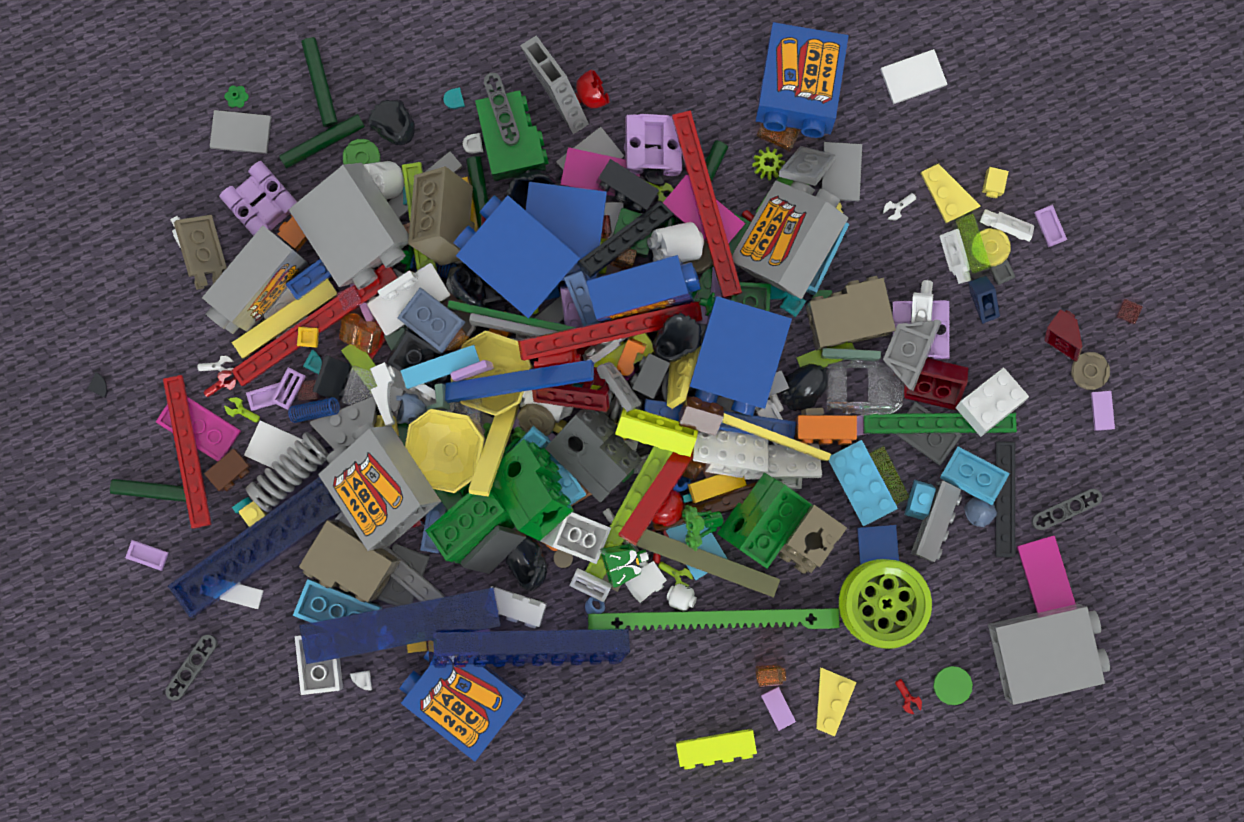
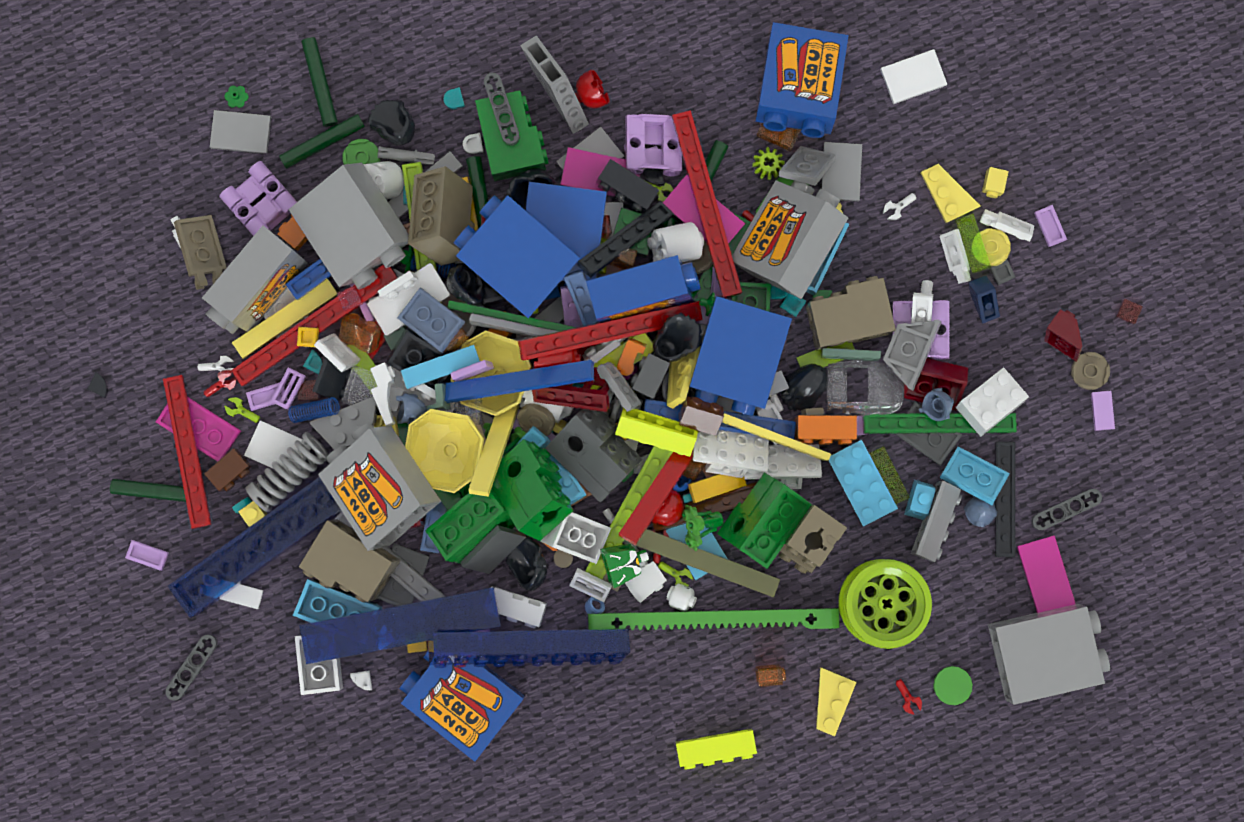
lavender tile [761,687,796,730] -> none
blue tile [857,525,899,565] -> none
none -> white tile [314,333,360,372]
none -> light grey axle [377,146,435,165]
none -> sand blue helmet [919,388,954,421]

